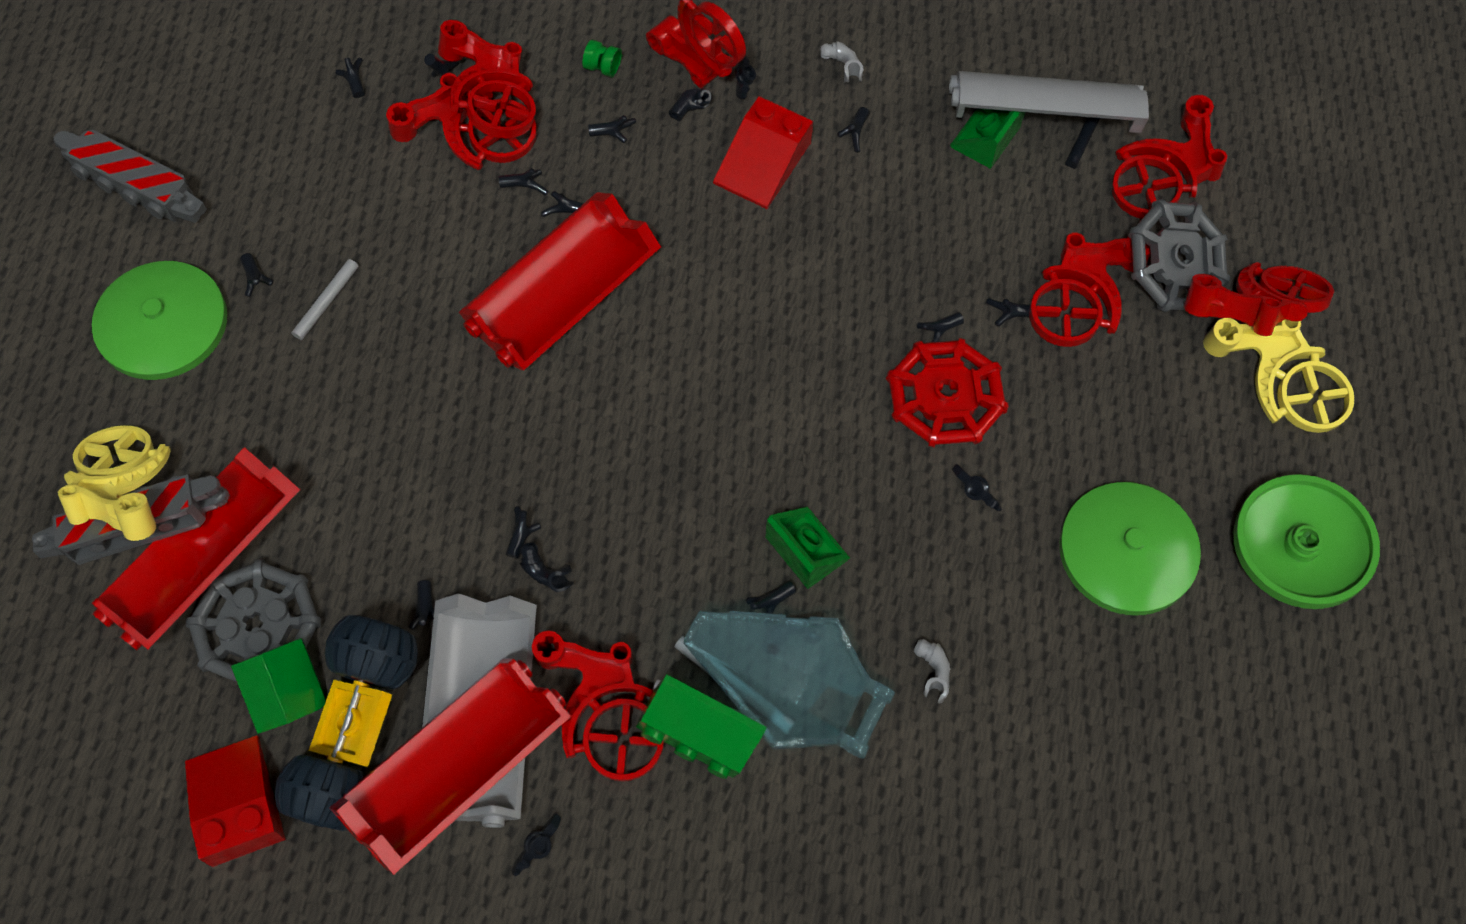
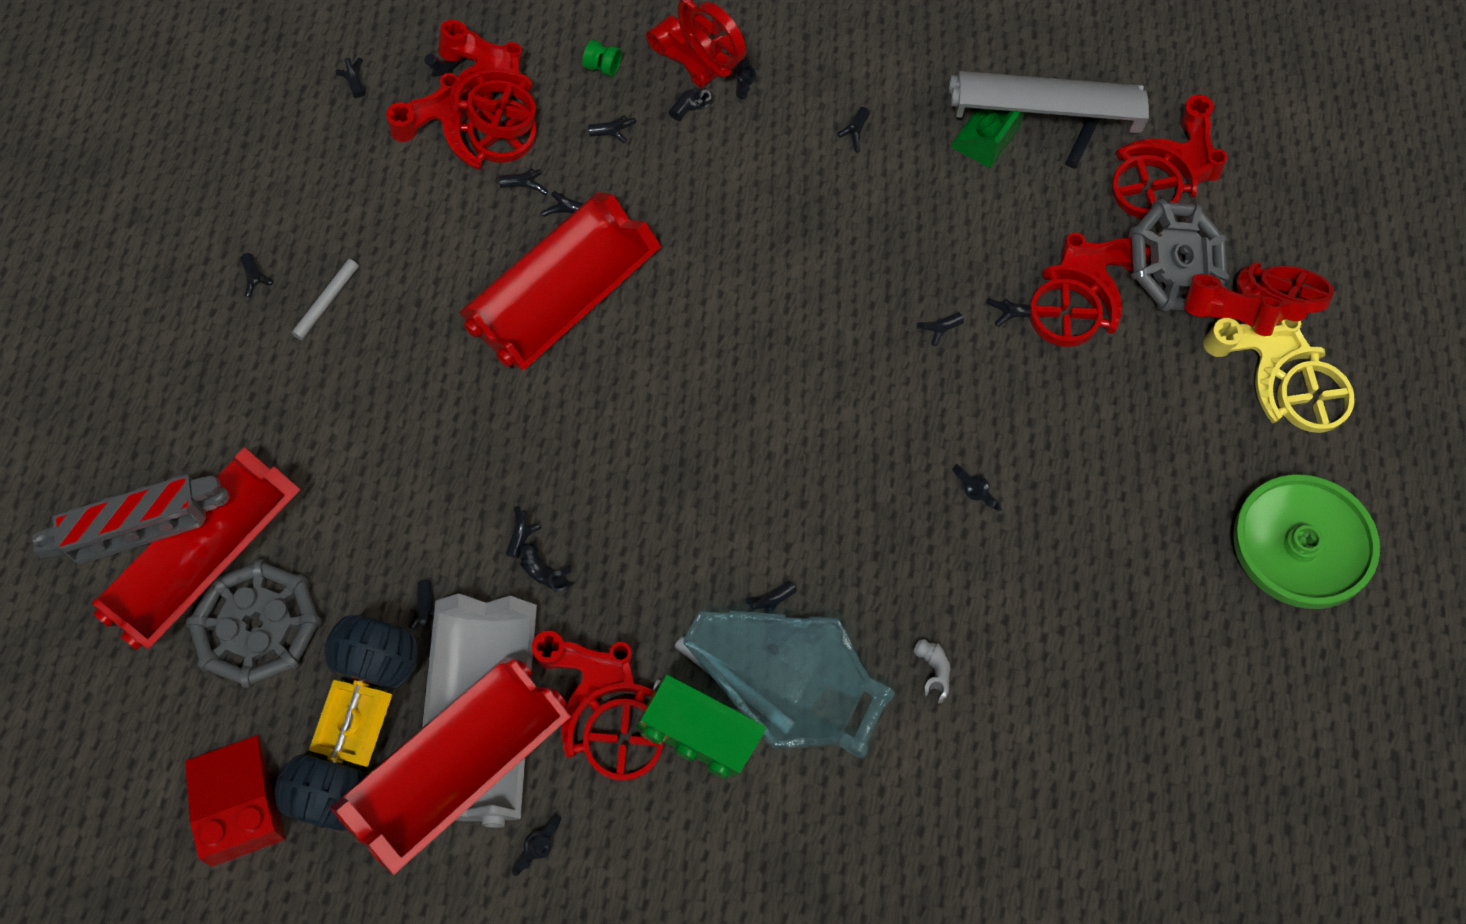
dark grey hinge [53,130,207,223] -> none
light yellow piece [58,426,171,541] -> none
bright green dish [92,261,227,380] -> none
green slope [231,638,326,734] -> none
red slope [713,96,813,209] -> none
green slope [765,507,850,589] -> none
light grey piece [821,41,864,82] -> none
red plate [886,338,1009,448] -> none
bright green dish [1059,482,1201,615] -> none

